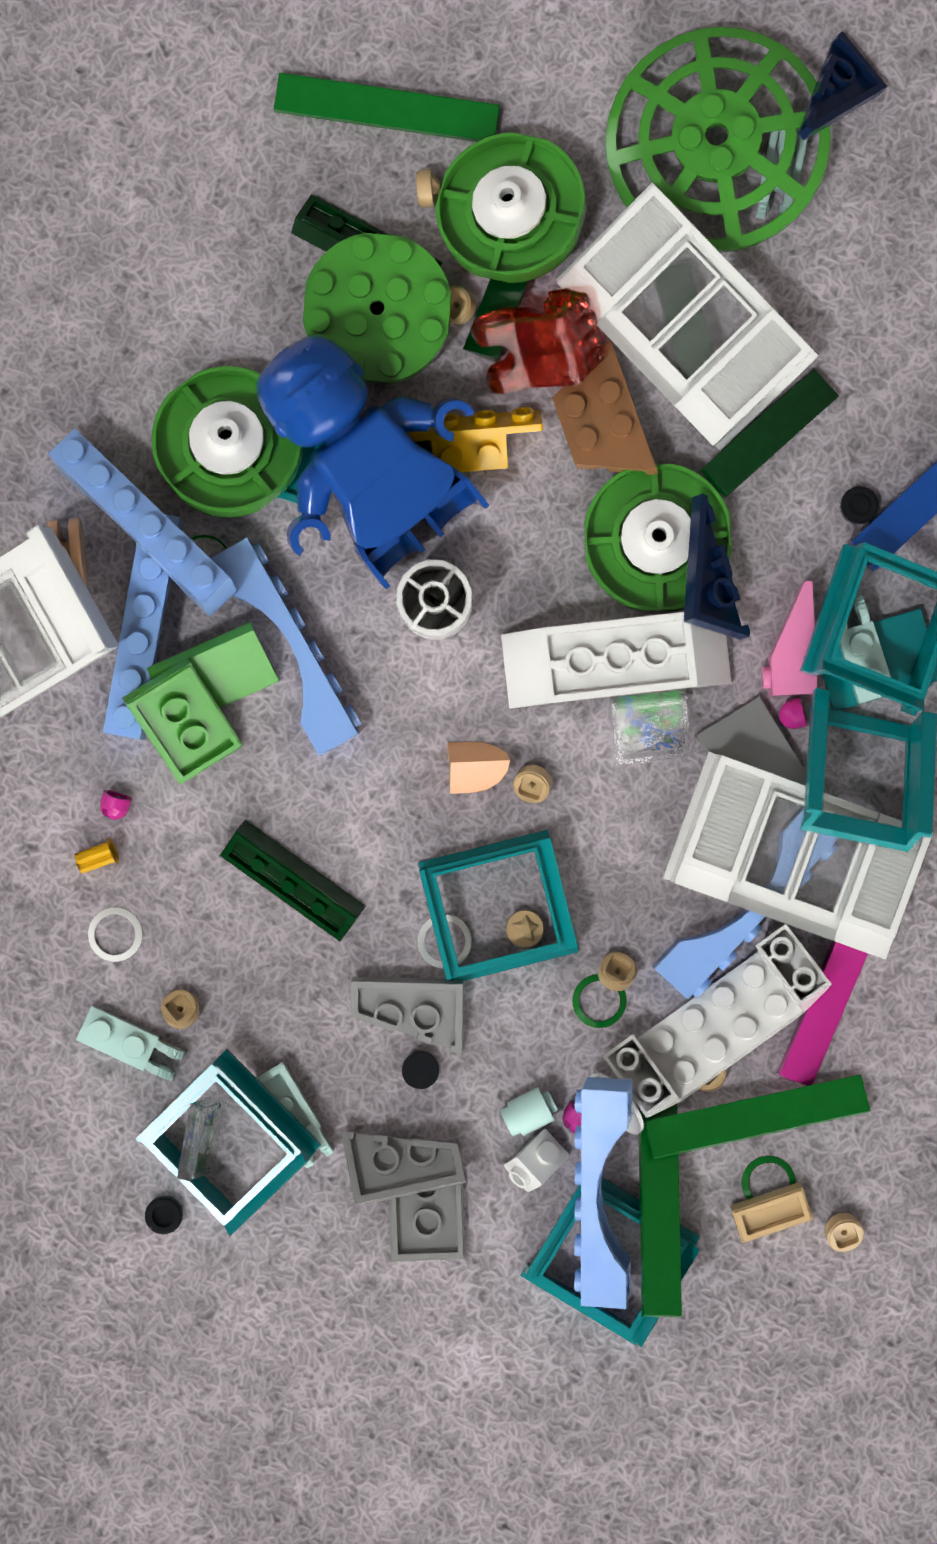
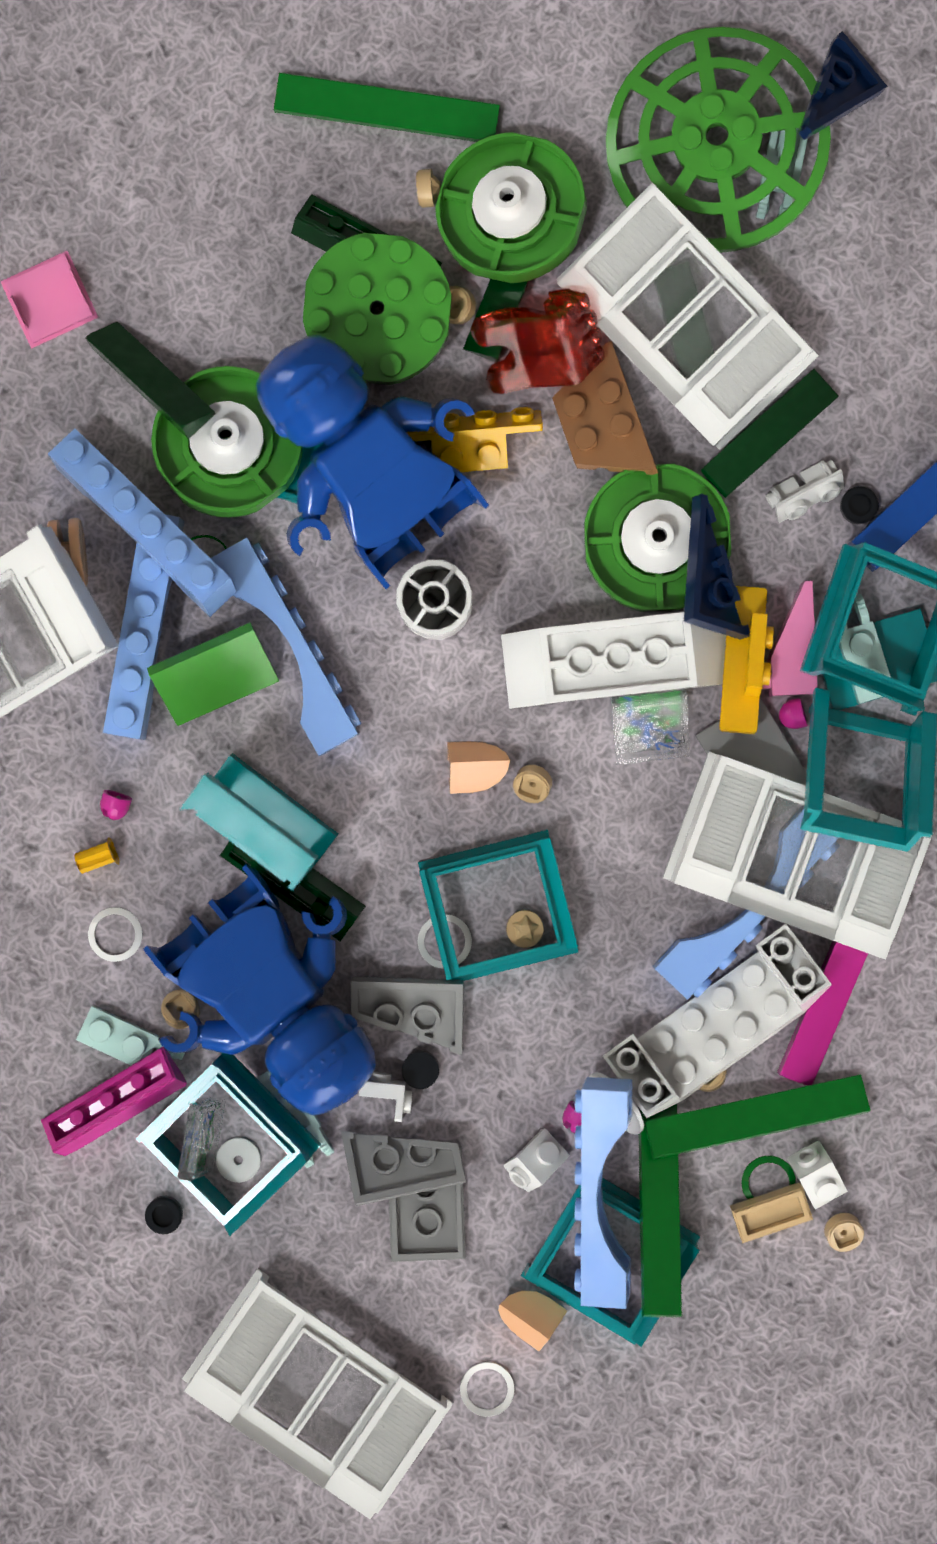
bright green tile [123,658,243,785] -> none
light aqua brick [500,1087,558,1137] -> none
green piece [572,974,627,1028] -> none
tan tile [598,952,637,991] -> none
none -> bright pink piece [0,251,99,349]
none -> dark pink slope [41,1047,187,1156]
none -> dark green slope [85,321,216,439]
none -> blue piece [143,865,376,1115]
none -> teal piece [179,753,339,891]
none -> white piece [182,1268,453,1519]
none -> white wheel [216,1138,261,1183]
none -> white bracket [359,1072,413,1122]
none -> white piece [460,1362,514,1417]
none -> light nougat brick [498,1290,568,1351]
none -> yellow bracket [719,586,774,734]
none -> white hinge [765,460,844,523]
none -> white bracket [787,1141,848,1209]

